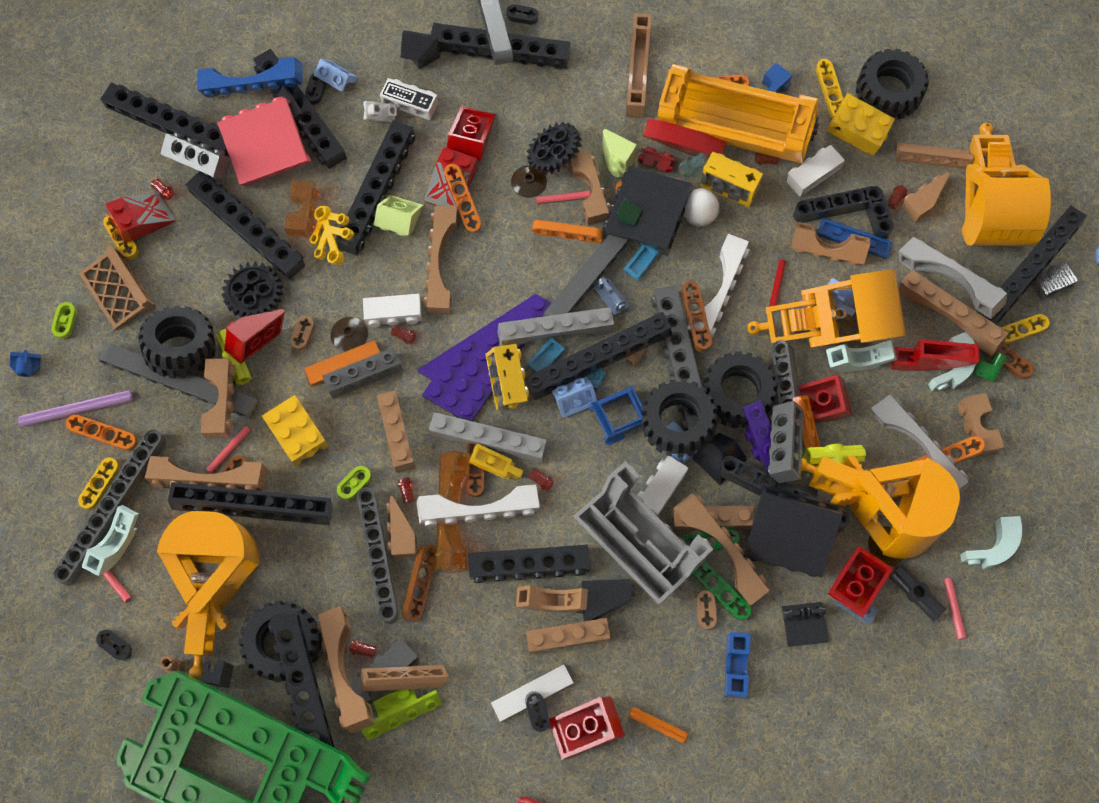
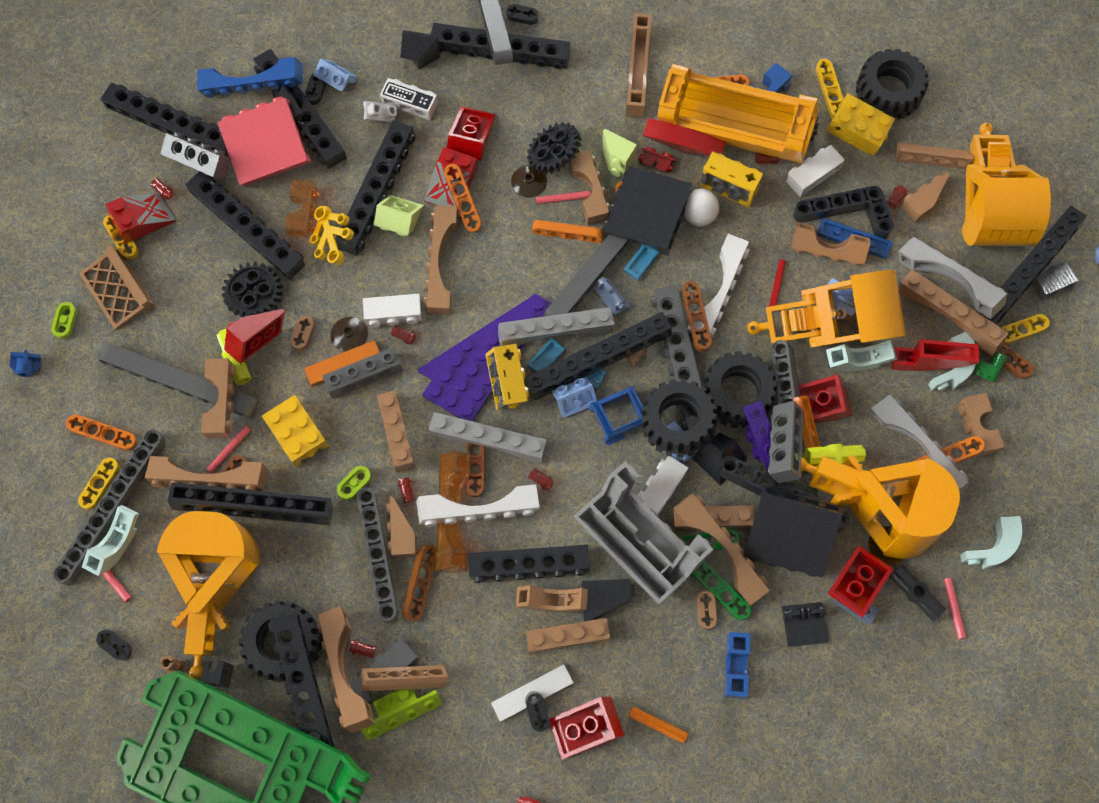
lavender axle [18,390,133,427] -> none
black tyre [138,306,216,379] -> none
yellow hinge [468,444,523,479] -> none
dark green slope [617,199,643,226] -> none
clear light blue piece [679,153,708,177] -> none

